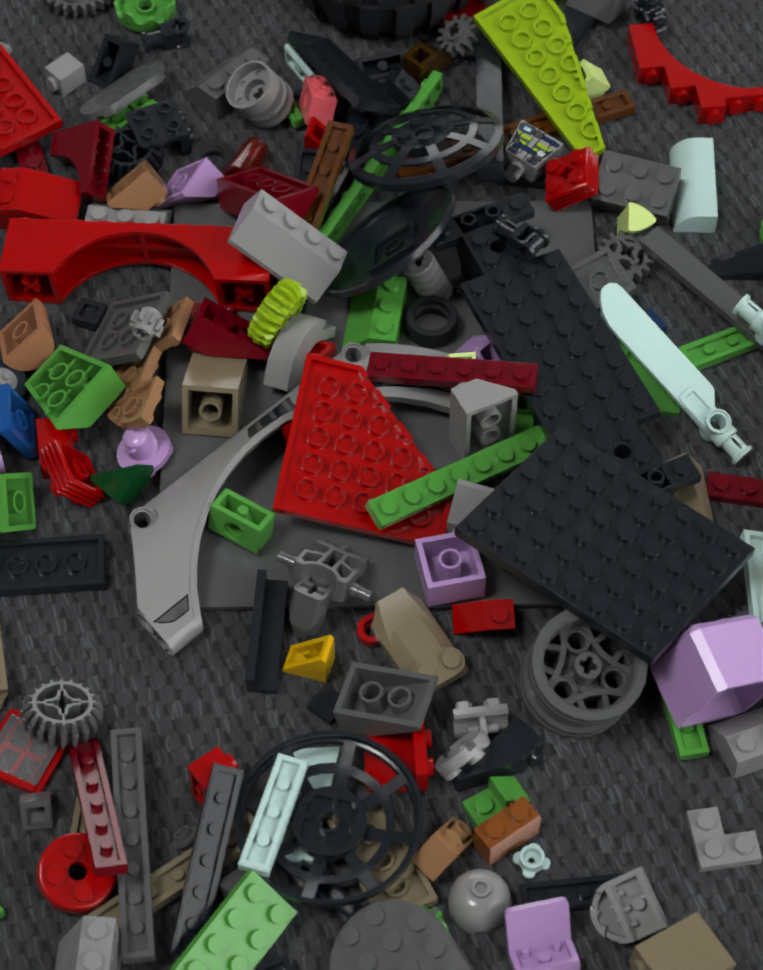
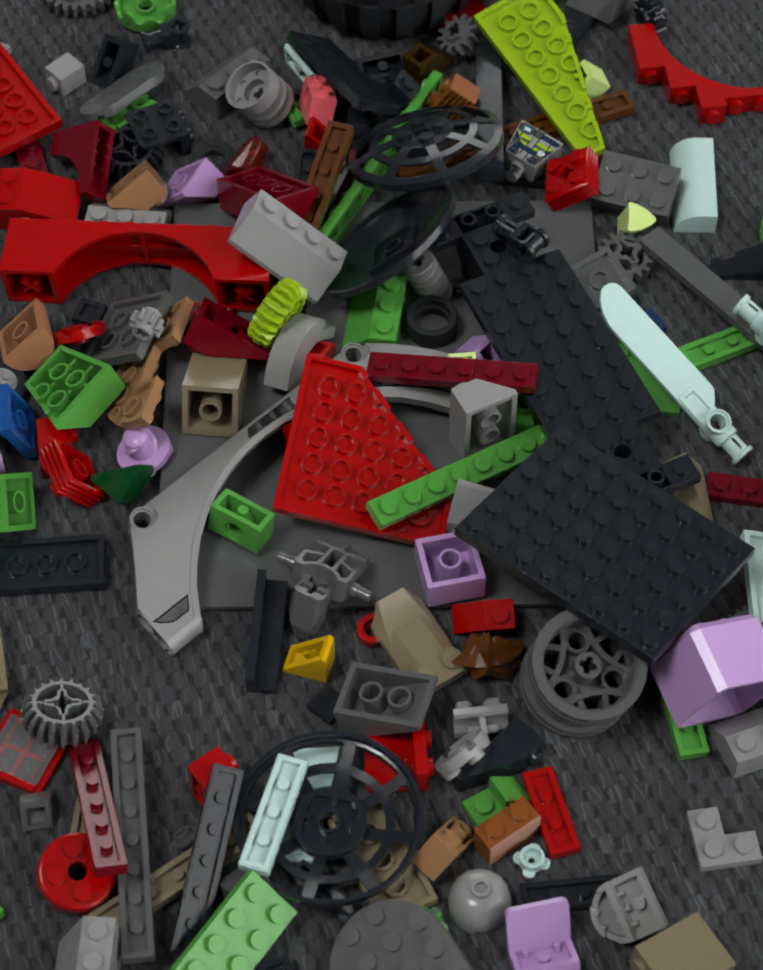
none -> red plate [52,320,107,345]
none -> dark orange brick [426,72,481,121]
none -> reddish brown hair [451,631,523,683]
none -> red plate [522,766,581,860]

